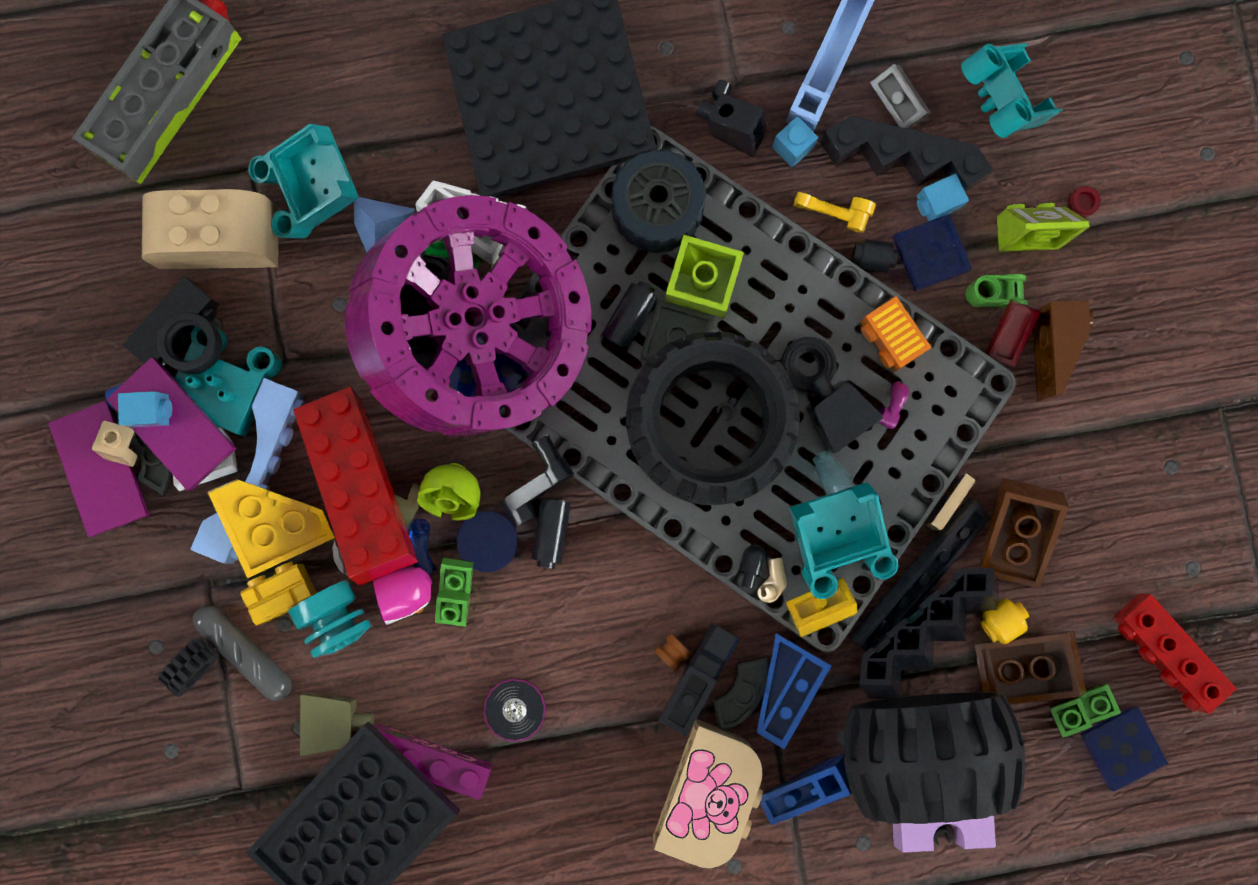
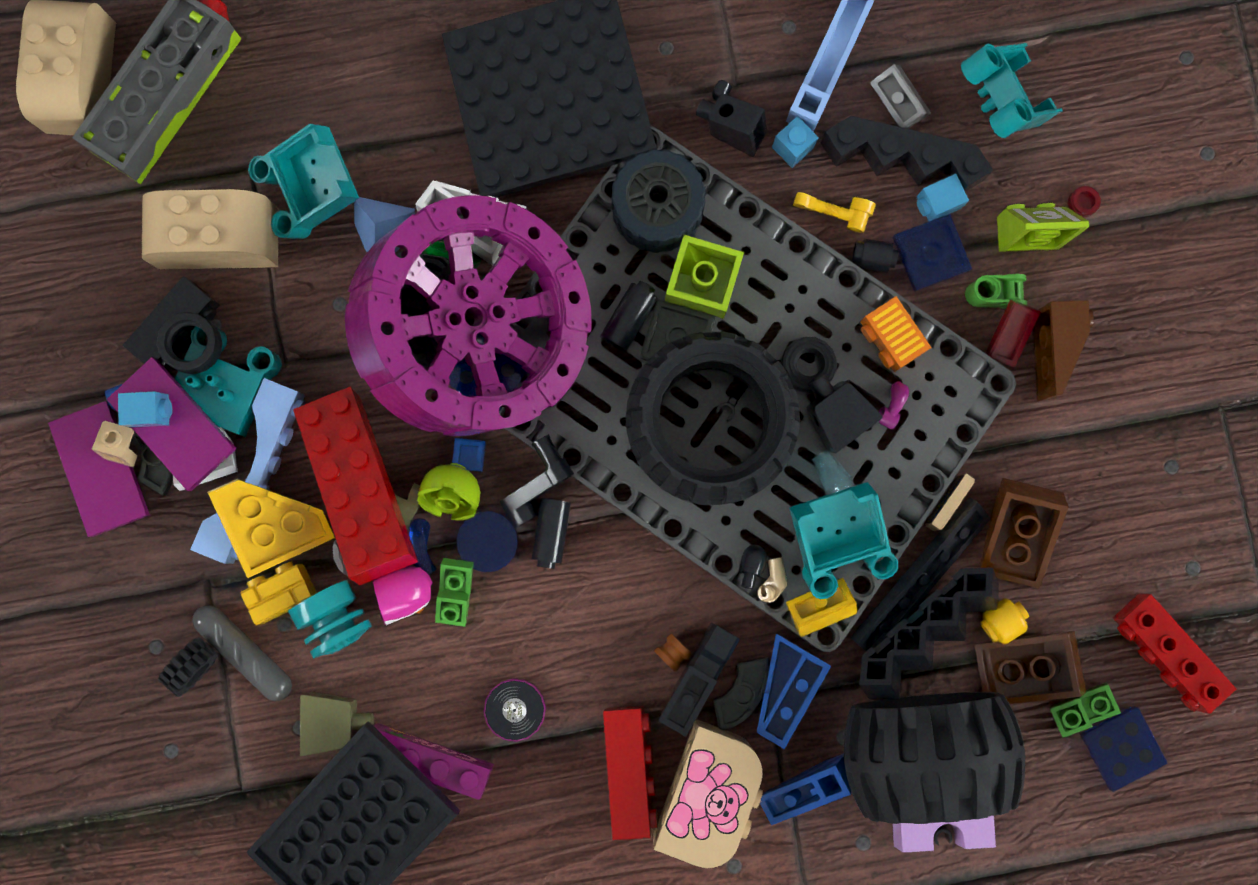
none -> tan brick [16,0,116,135]
none -> blue tile [452,438,486,472]
none -> red brick [603,706,658,840]

